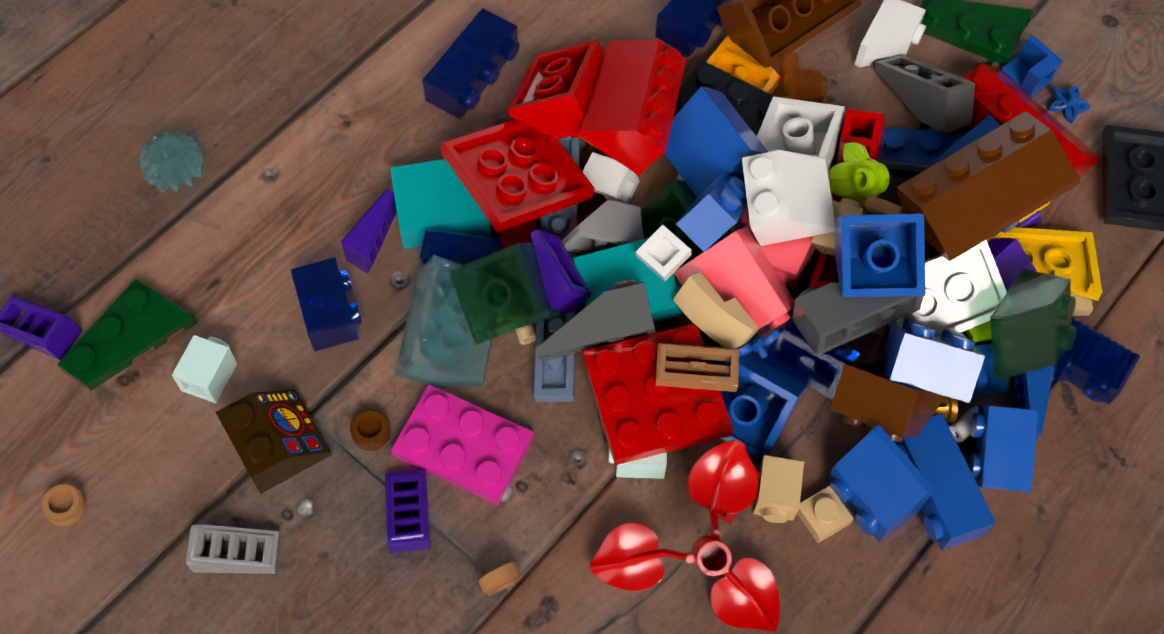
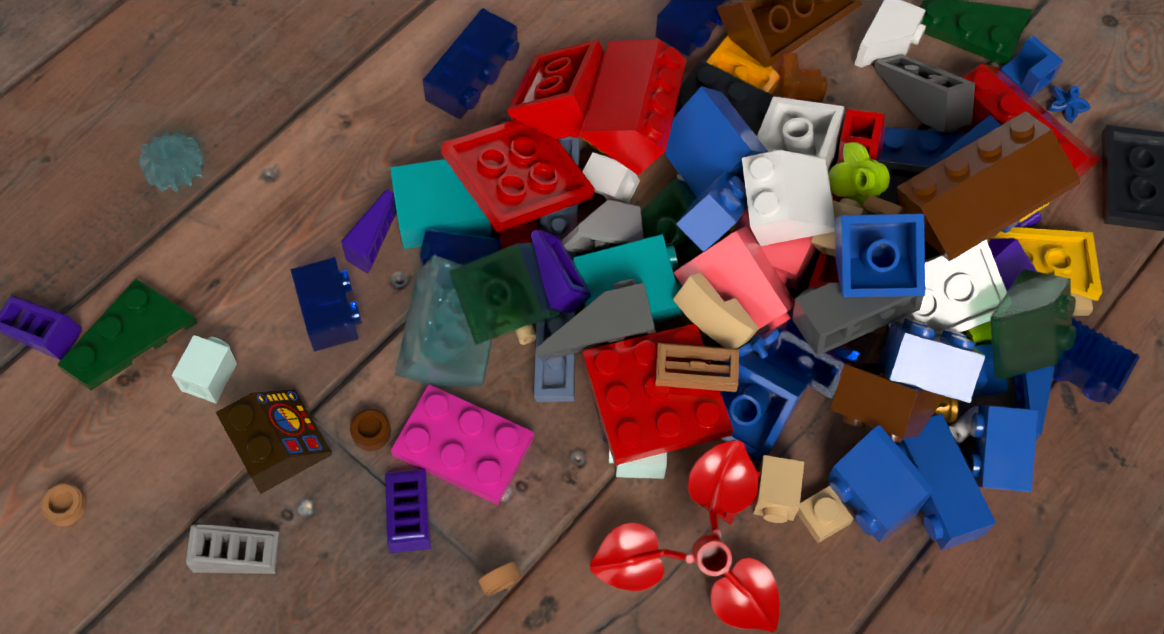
white plate [636,225,692,282] -> none

